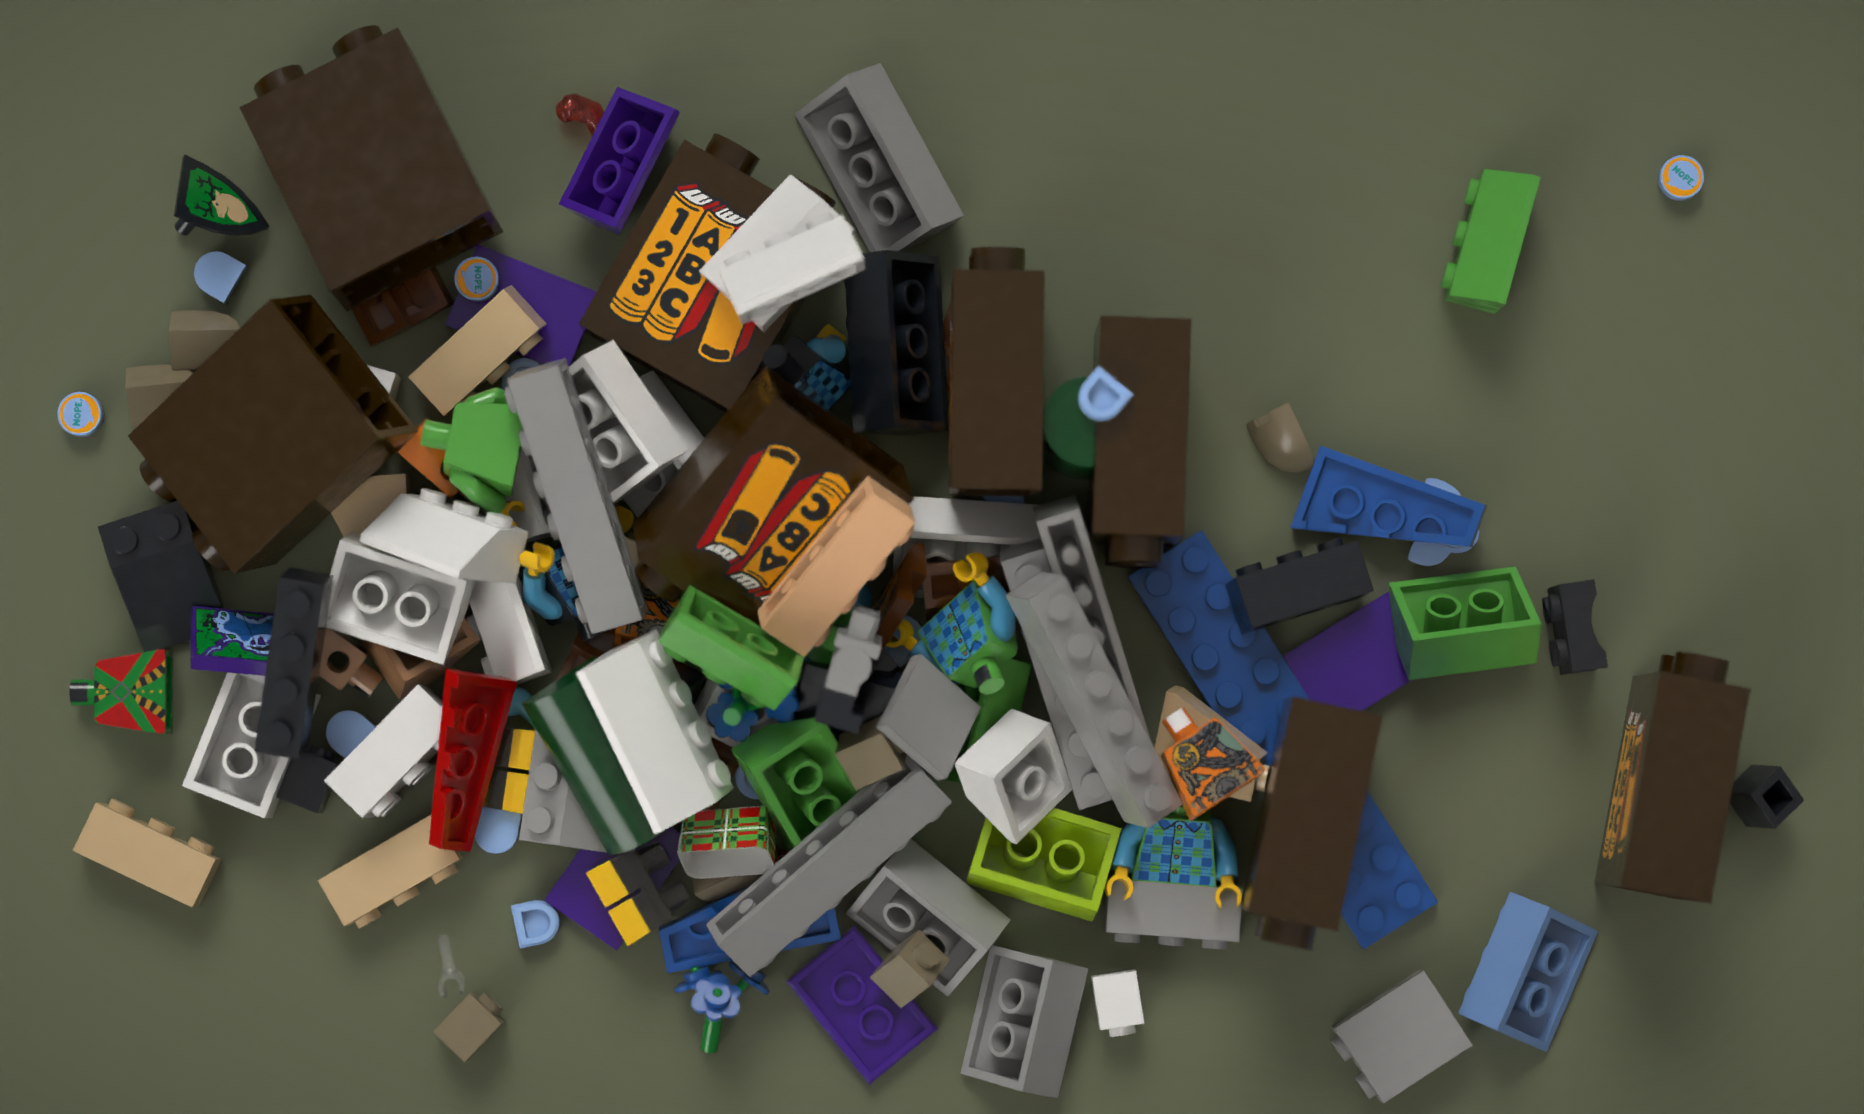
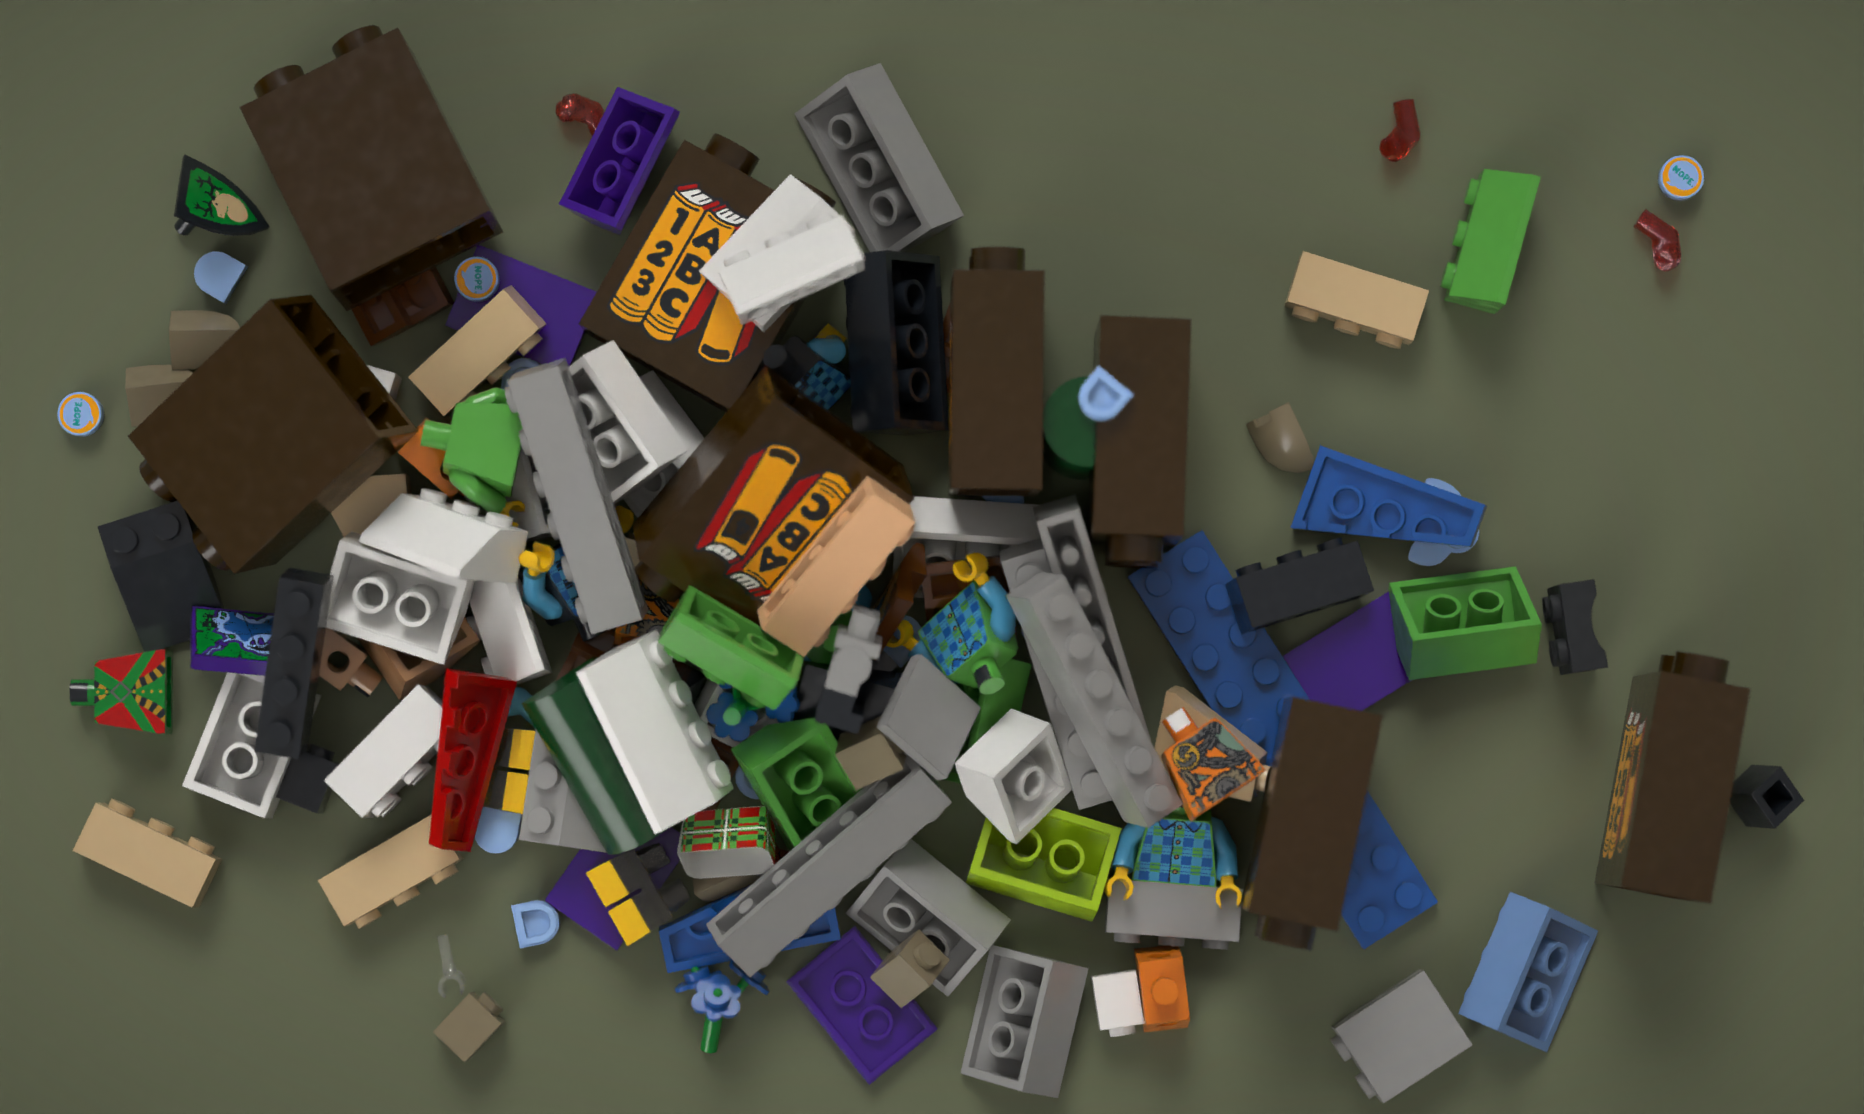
light blue tile [326,710,377,759] -> none
none -> orange torso [1134,945,1190,1033]
none -> tan brick [1284,251,1429,349]
none -> clear red arm [1379,99,1421,162]
none -> clear red arm [1633,209,1682,272]

